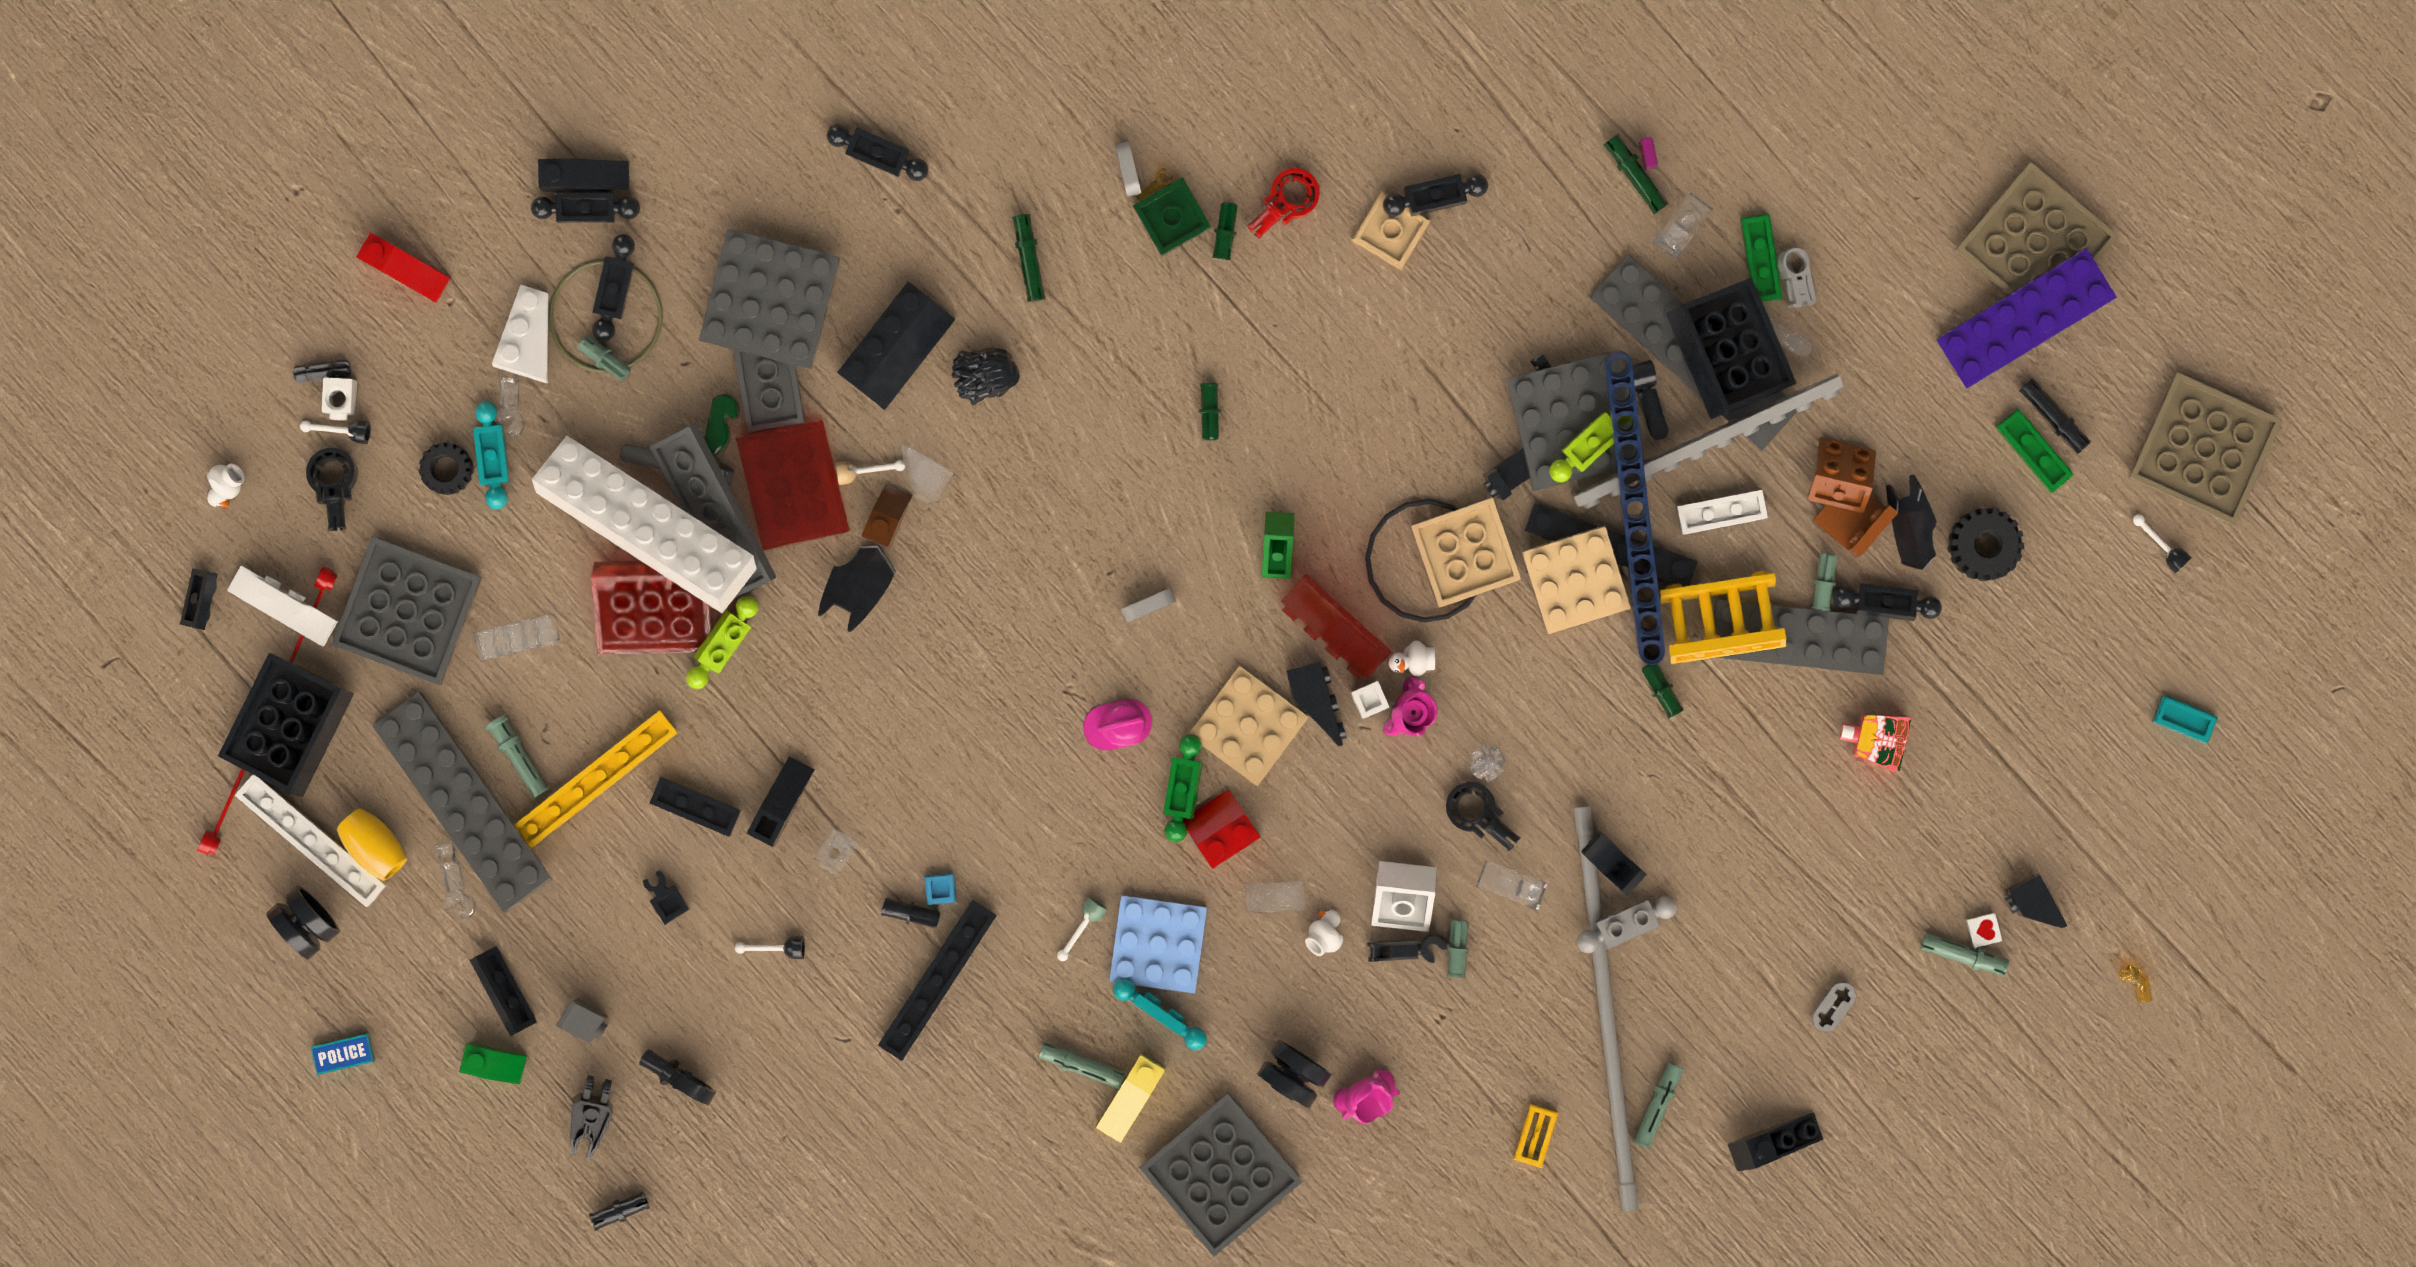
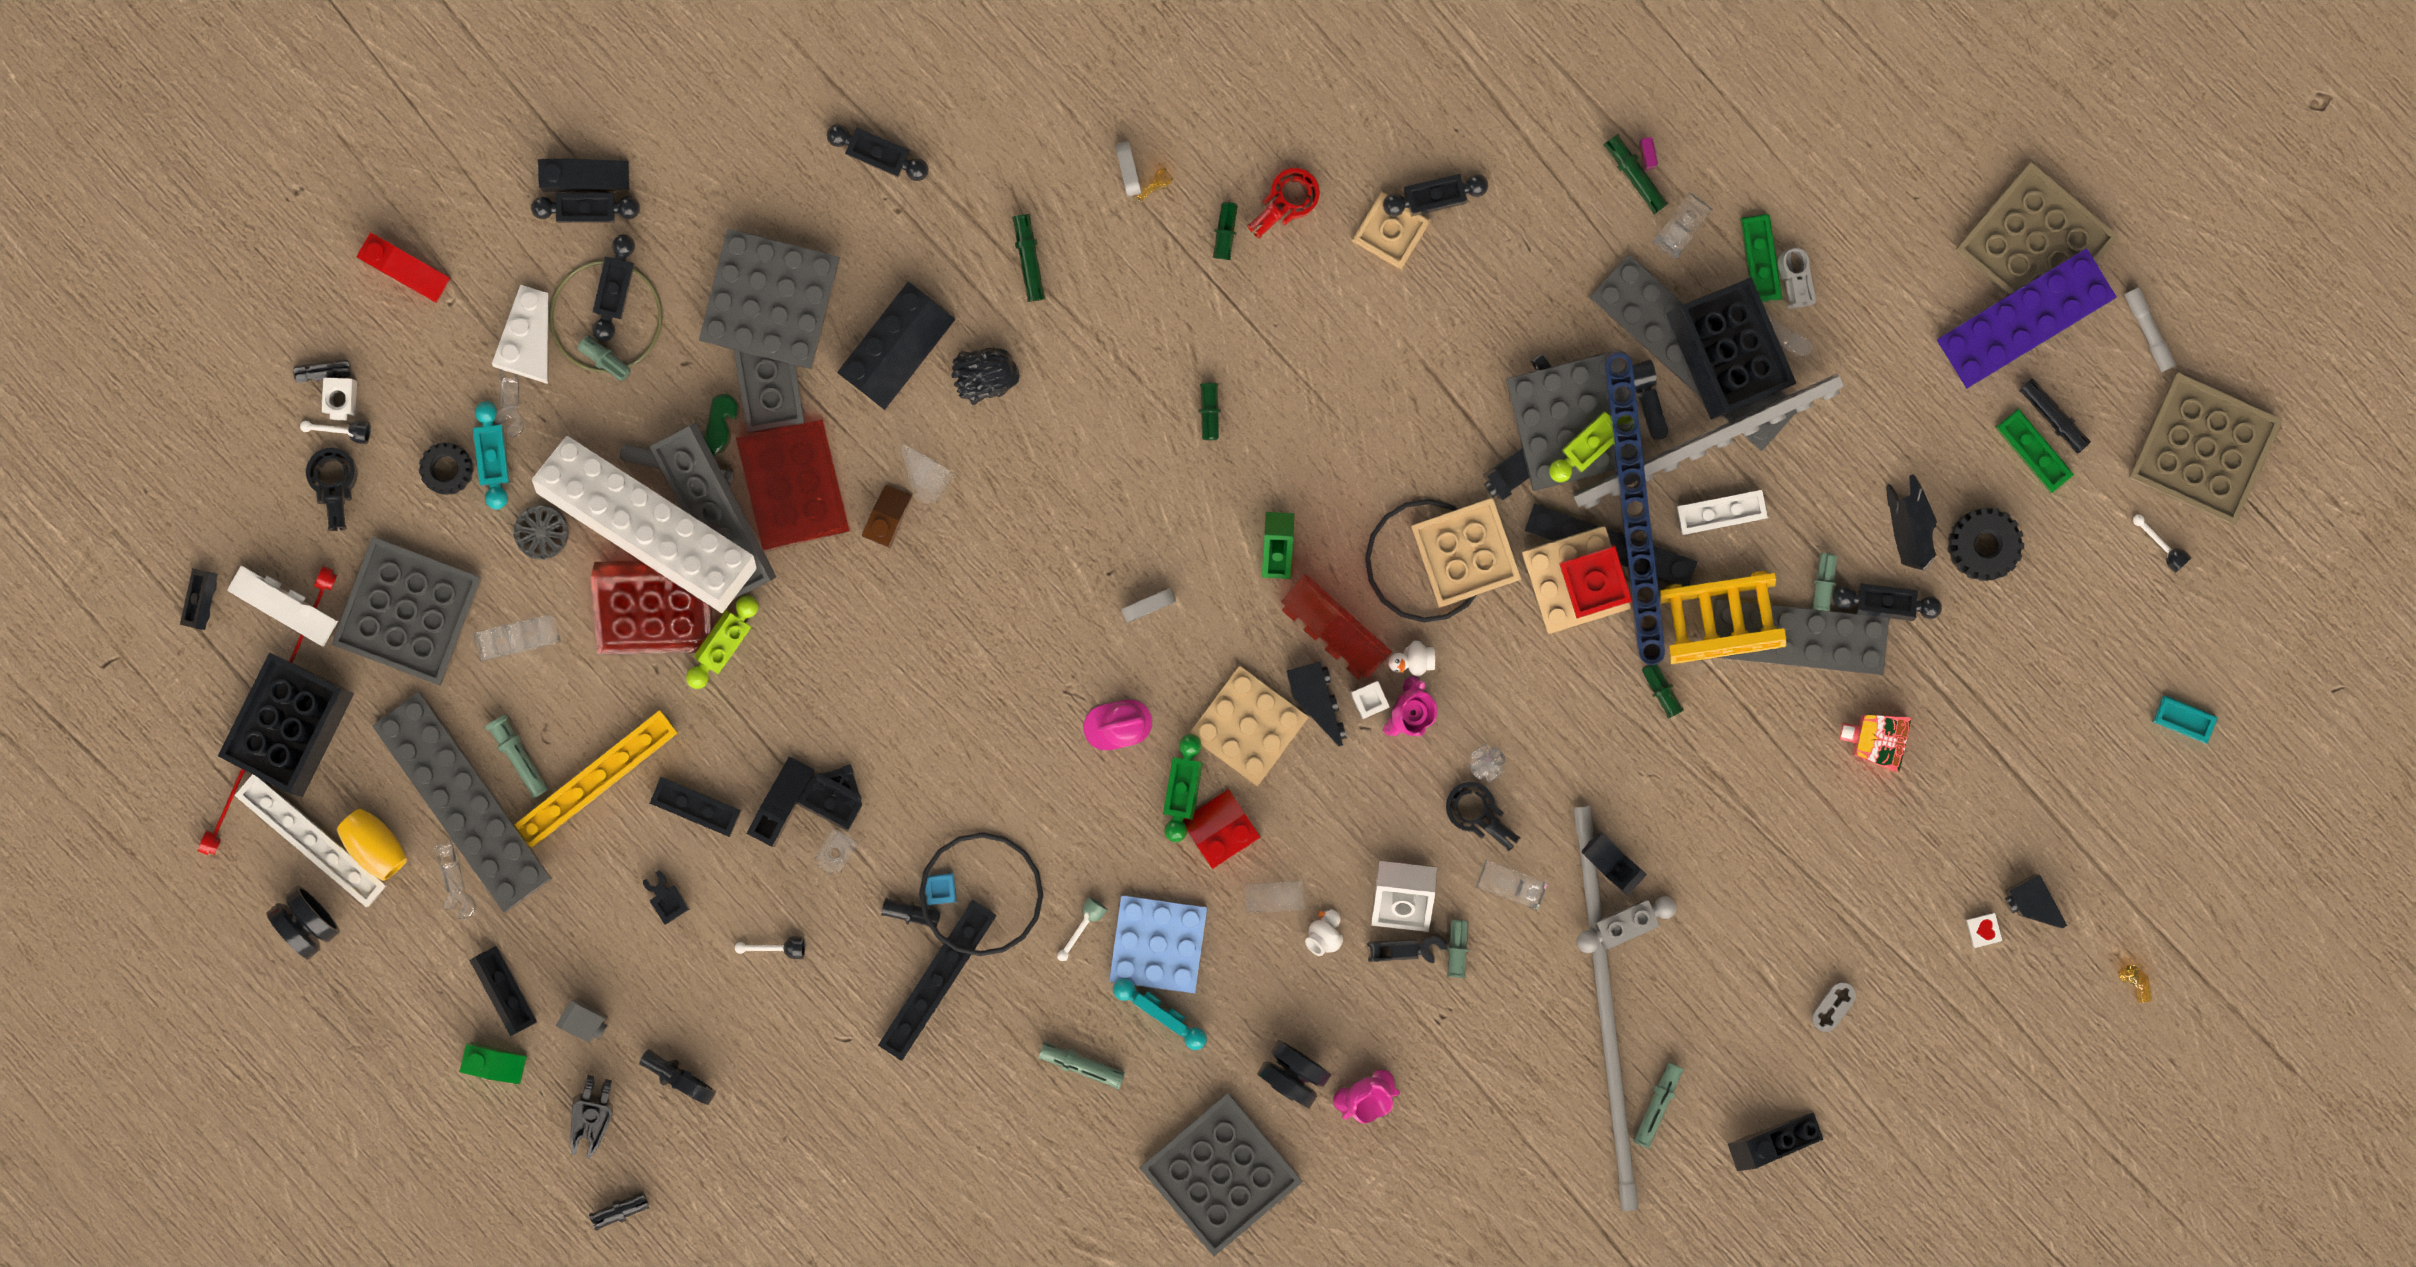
white animal [207,463,245,508] -> none
tile [311,1033,375,1075] -> none
black shield [818,545,896,632] -> none
hinge [835,460,906,485] -> none
light yellow slope [1096,1053,1166,1143] -> none
dark green plate [1133,177,1211,257] -> none
yellow tile [1514,1104,1558,1168] -> none
dark orange bracket [1807,438,1876,513] -> none
dark orange bracket [1813,494,1898,558] -> none
sand green pin [1920,932,2009,977] -> none
none -> dark grey wheel [514,506,569,560]
none -> black slope [797,764,862,832]
none -> black piece [919,832,1044,956]
none -> red plate [1559,545,1632,619]
none -> light grey piece [2124,287,2177,372]

